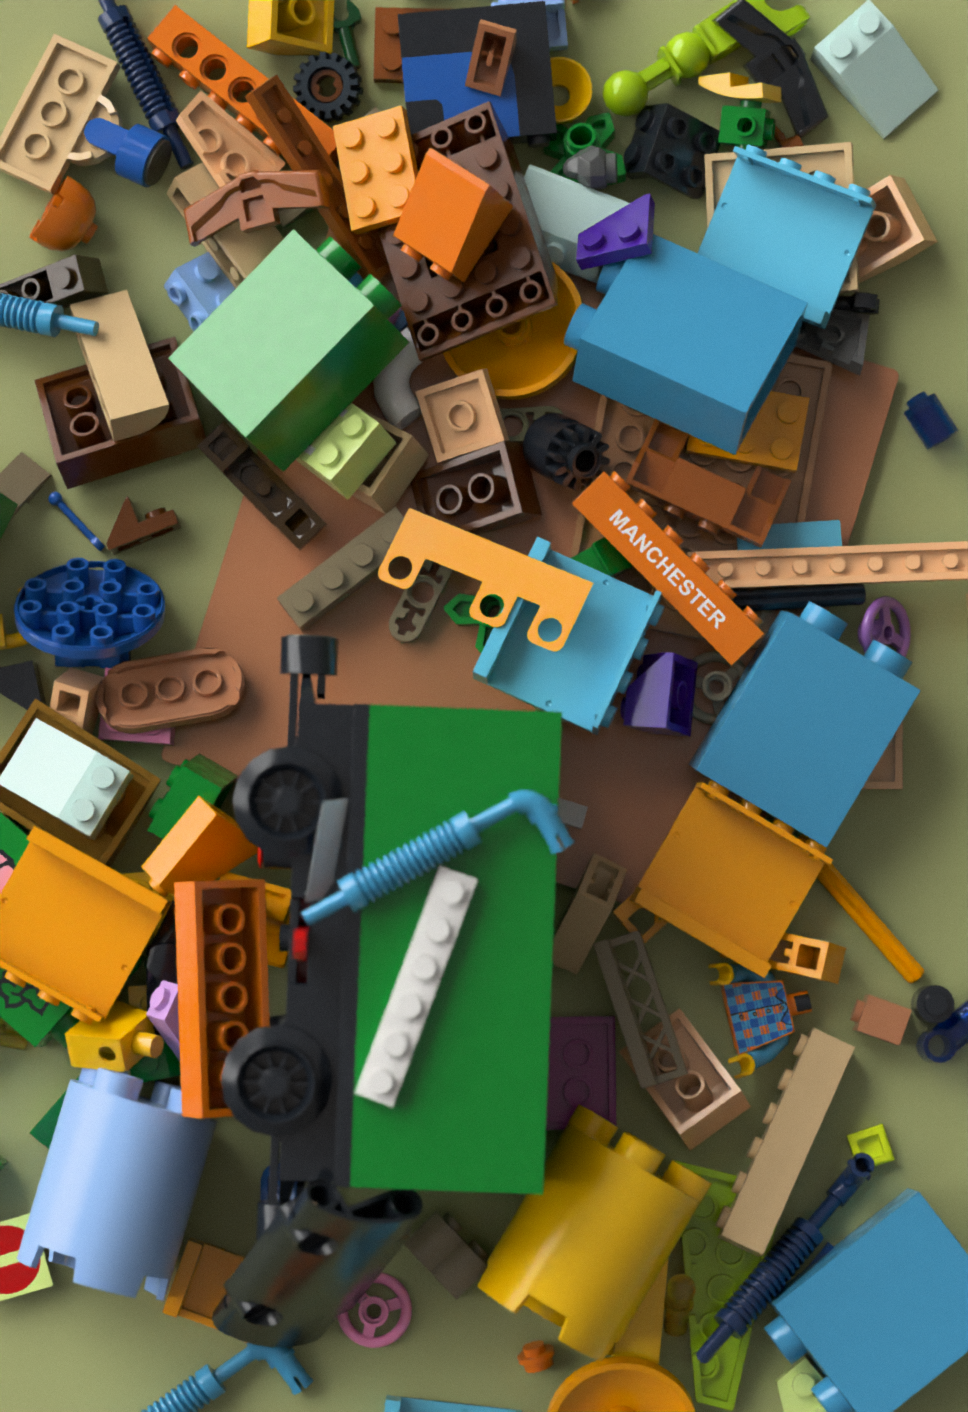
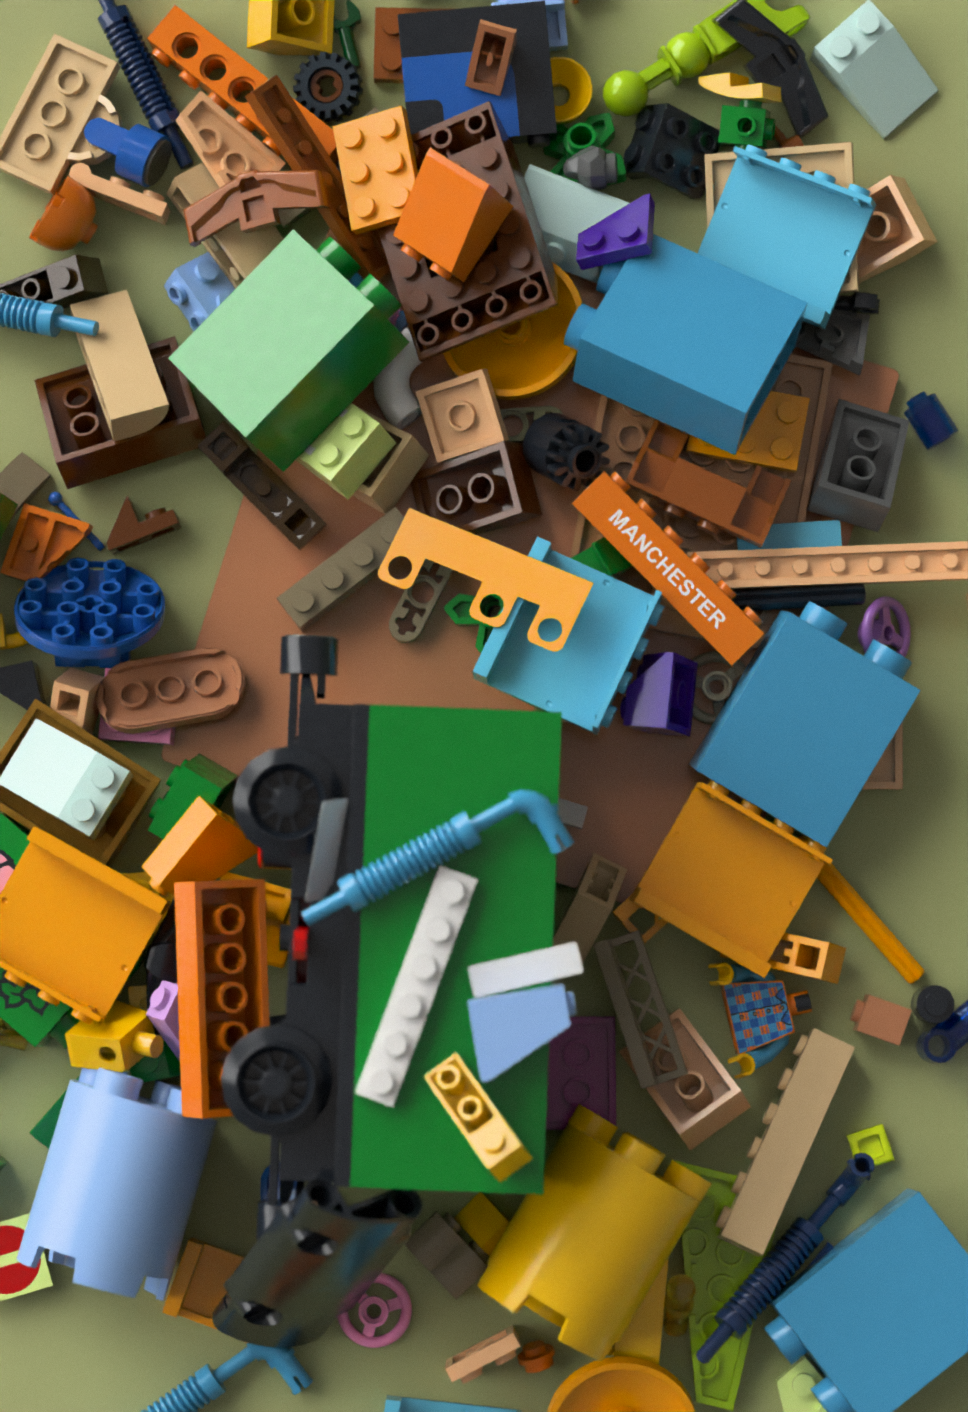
none -> orange wing [0,503,93,582]
none -> light nougat plate [69,163,171,225]
none -> yellow slope [424,1053,533,1182]
none -> light nougat plate [445,1325,521,1384]
none -> yellow slope [454,1192,511,1256]
none -> light blue slope [467,984,576,1082]
none -> white sticker [468,942,583,997]
none -> dark grey slope [807,399,909,532]

